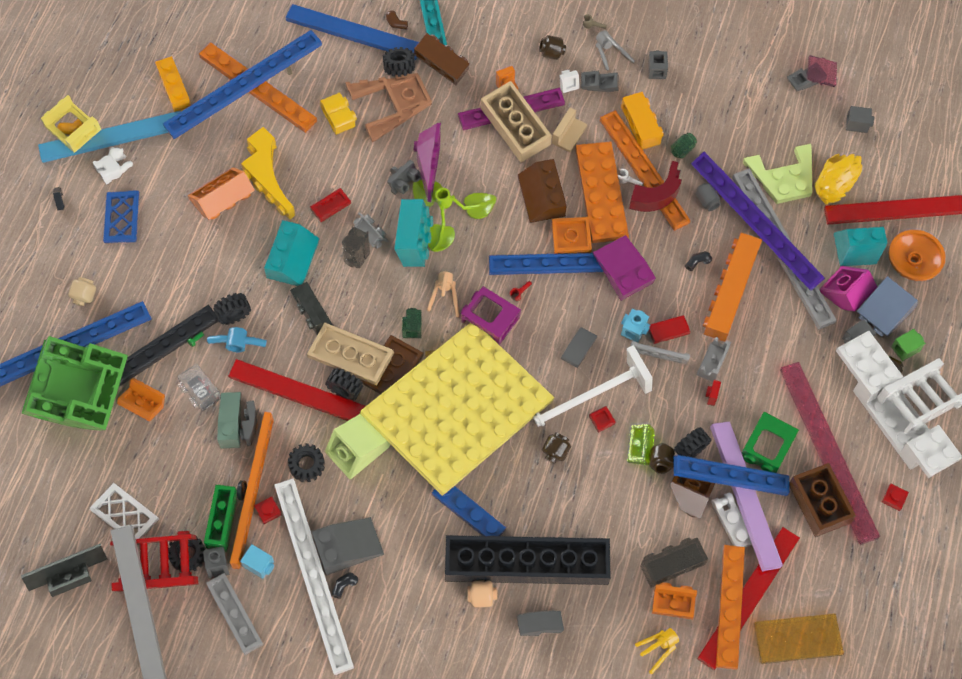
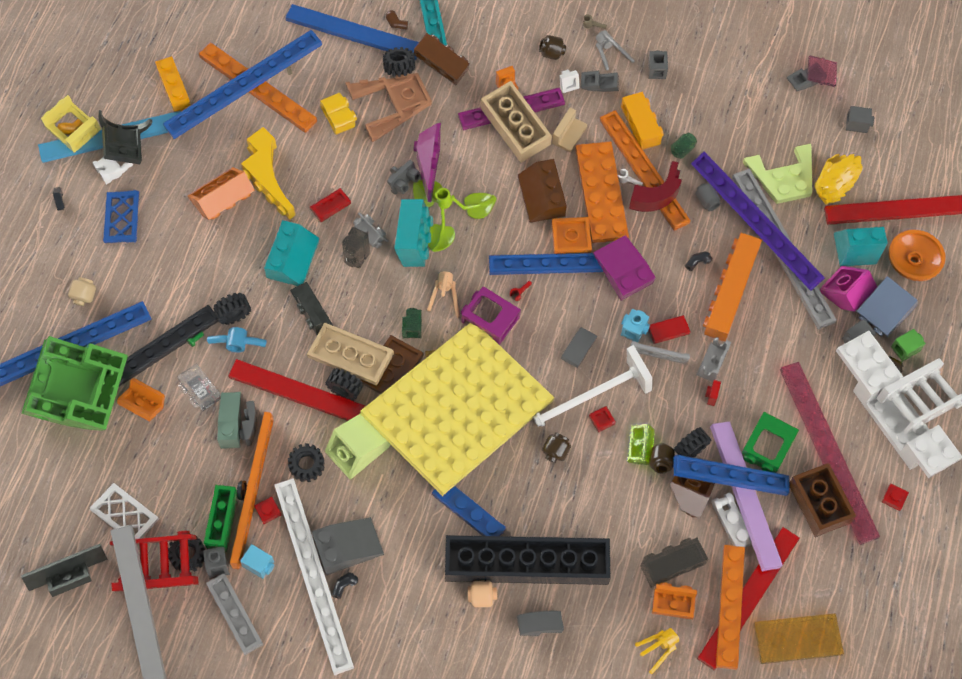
none -> pearl dark grey piece [98,110,153,165]

